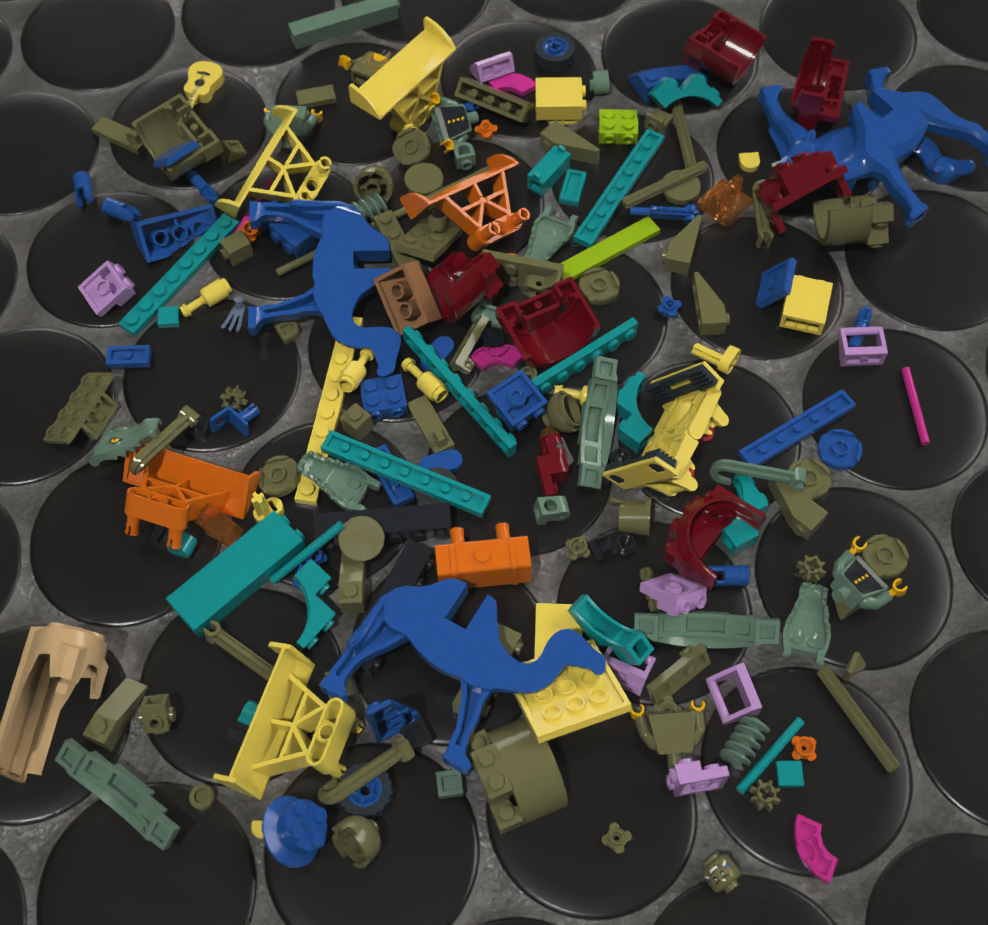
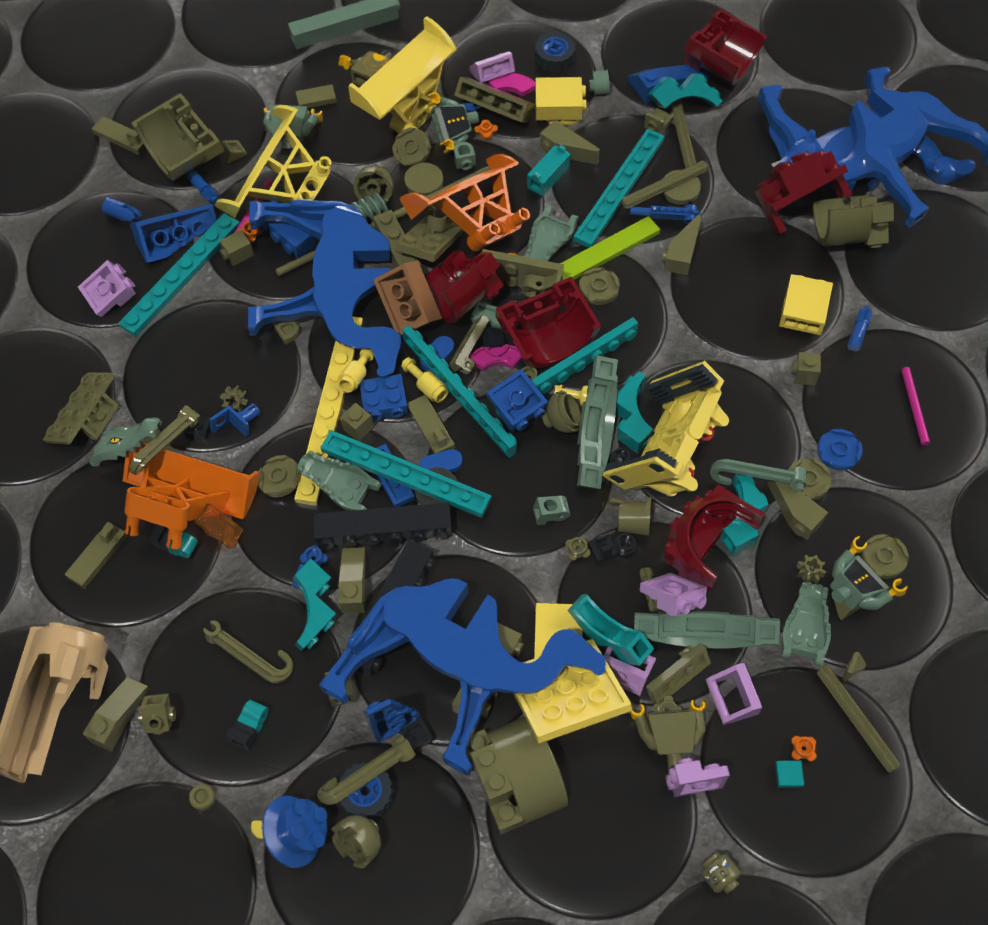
sand green piece [55,738,180,851] -> none
blue hinge [72,171,94,208] -> none
blue plate [106,345,152,369] -> none
blue tile [154,141,200,169] -> none
teal tile [157,306,181,328] -> none
teal brick [166,511,306,638] -> none
light yellow piece [175,61,225,130] -> none
light yellow piece [179,278,233,318] -> none
light yellow piece [213,642,364,800] -> none
sand blue piece [221,297,245,333] -> none
light yellow piece [251,492,284,523] -> none
teal bar [270,521,345,584] -> none
olive tile [338,516,385,562] -> none
orange piece [435,523,531,589] -> none
sand green plate [436,769,464,799] -> none
dark red plate [536,427,574,497] -> none
teal tile [559,169,587,207] -> none
lime plate [599,109,638,145] -> none
olive plate [602,823,632,854] -> none
blue plate [658,296,682,318] -> none
light yellow piece [691,343,741,375] -> none
olive slope [692,272,730,336] -> none
clear orange bracket [696,174,753,227] -> none
blue hinge [706,565,749,586] -> none
sand green piece [720,715,770,771] -> none
teal bar [736,717,805,795] -> none
light yellow tile [738,152,760,172] -> none
blue plate [738,389,856,465] -> none
olive gear [749,779,781,812] -> none
olive piece [752,179,780,249] -> none
blue plate [756,257,797,309] -> none
dark red piece [791,37,850,130] -> none
dark pink tile [793,814,838,884] -> none
lavender tile [839,326,888,366] -> none
none -> olive hinge [64,522,128,589]
none -> olive brick [791,352,821,386]

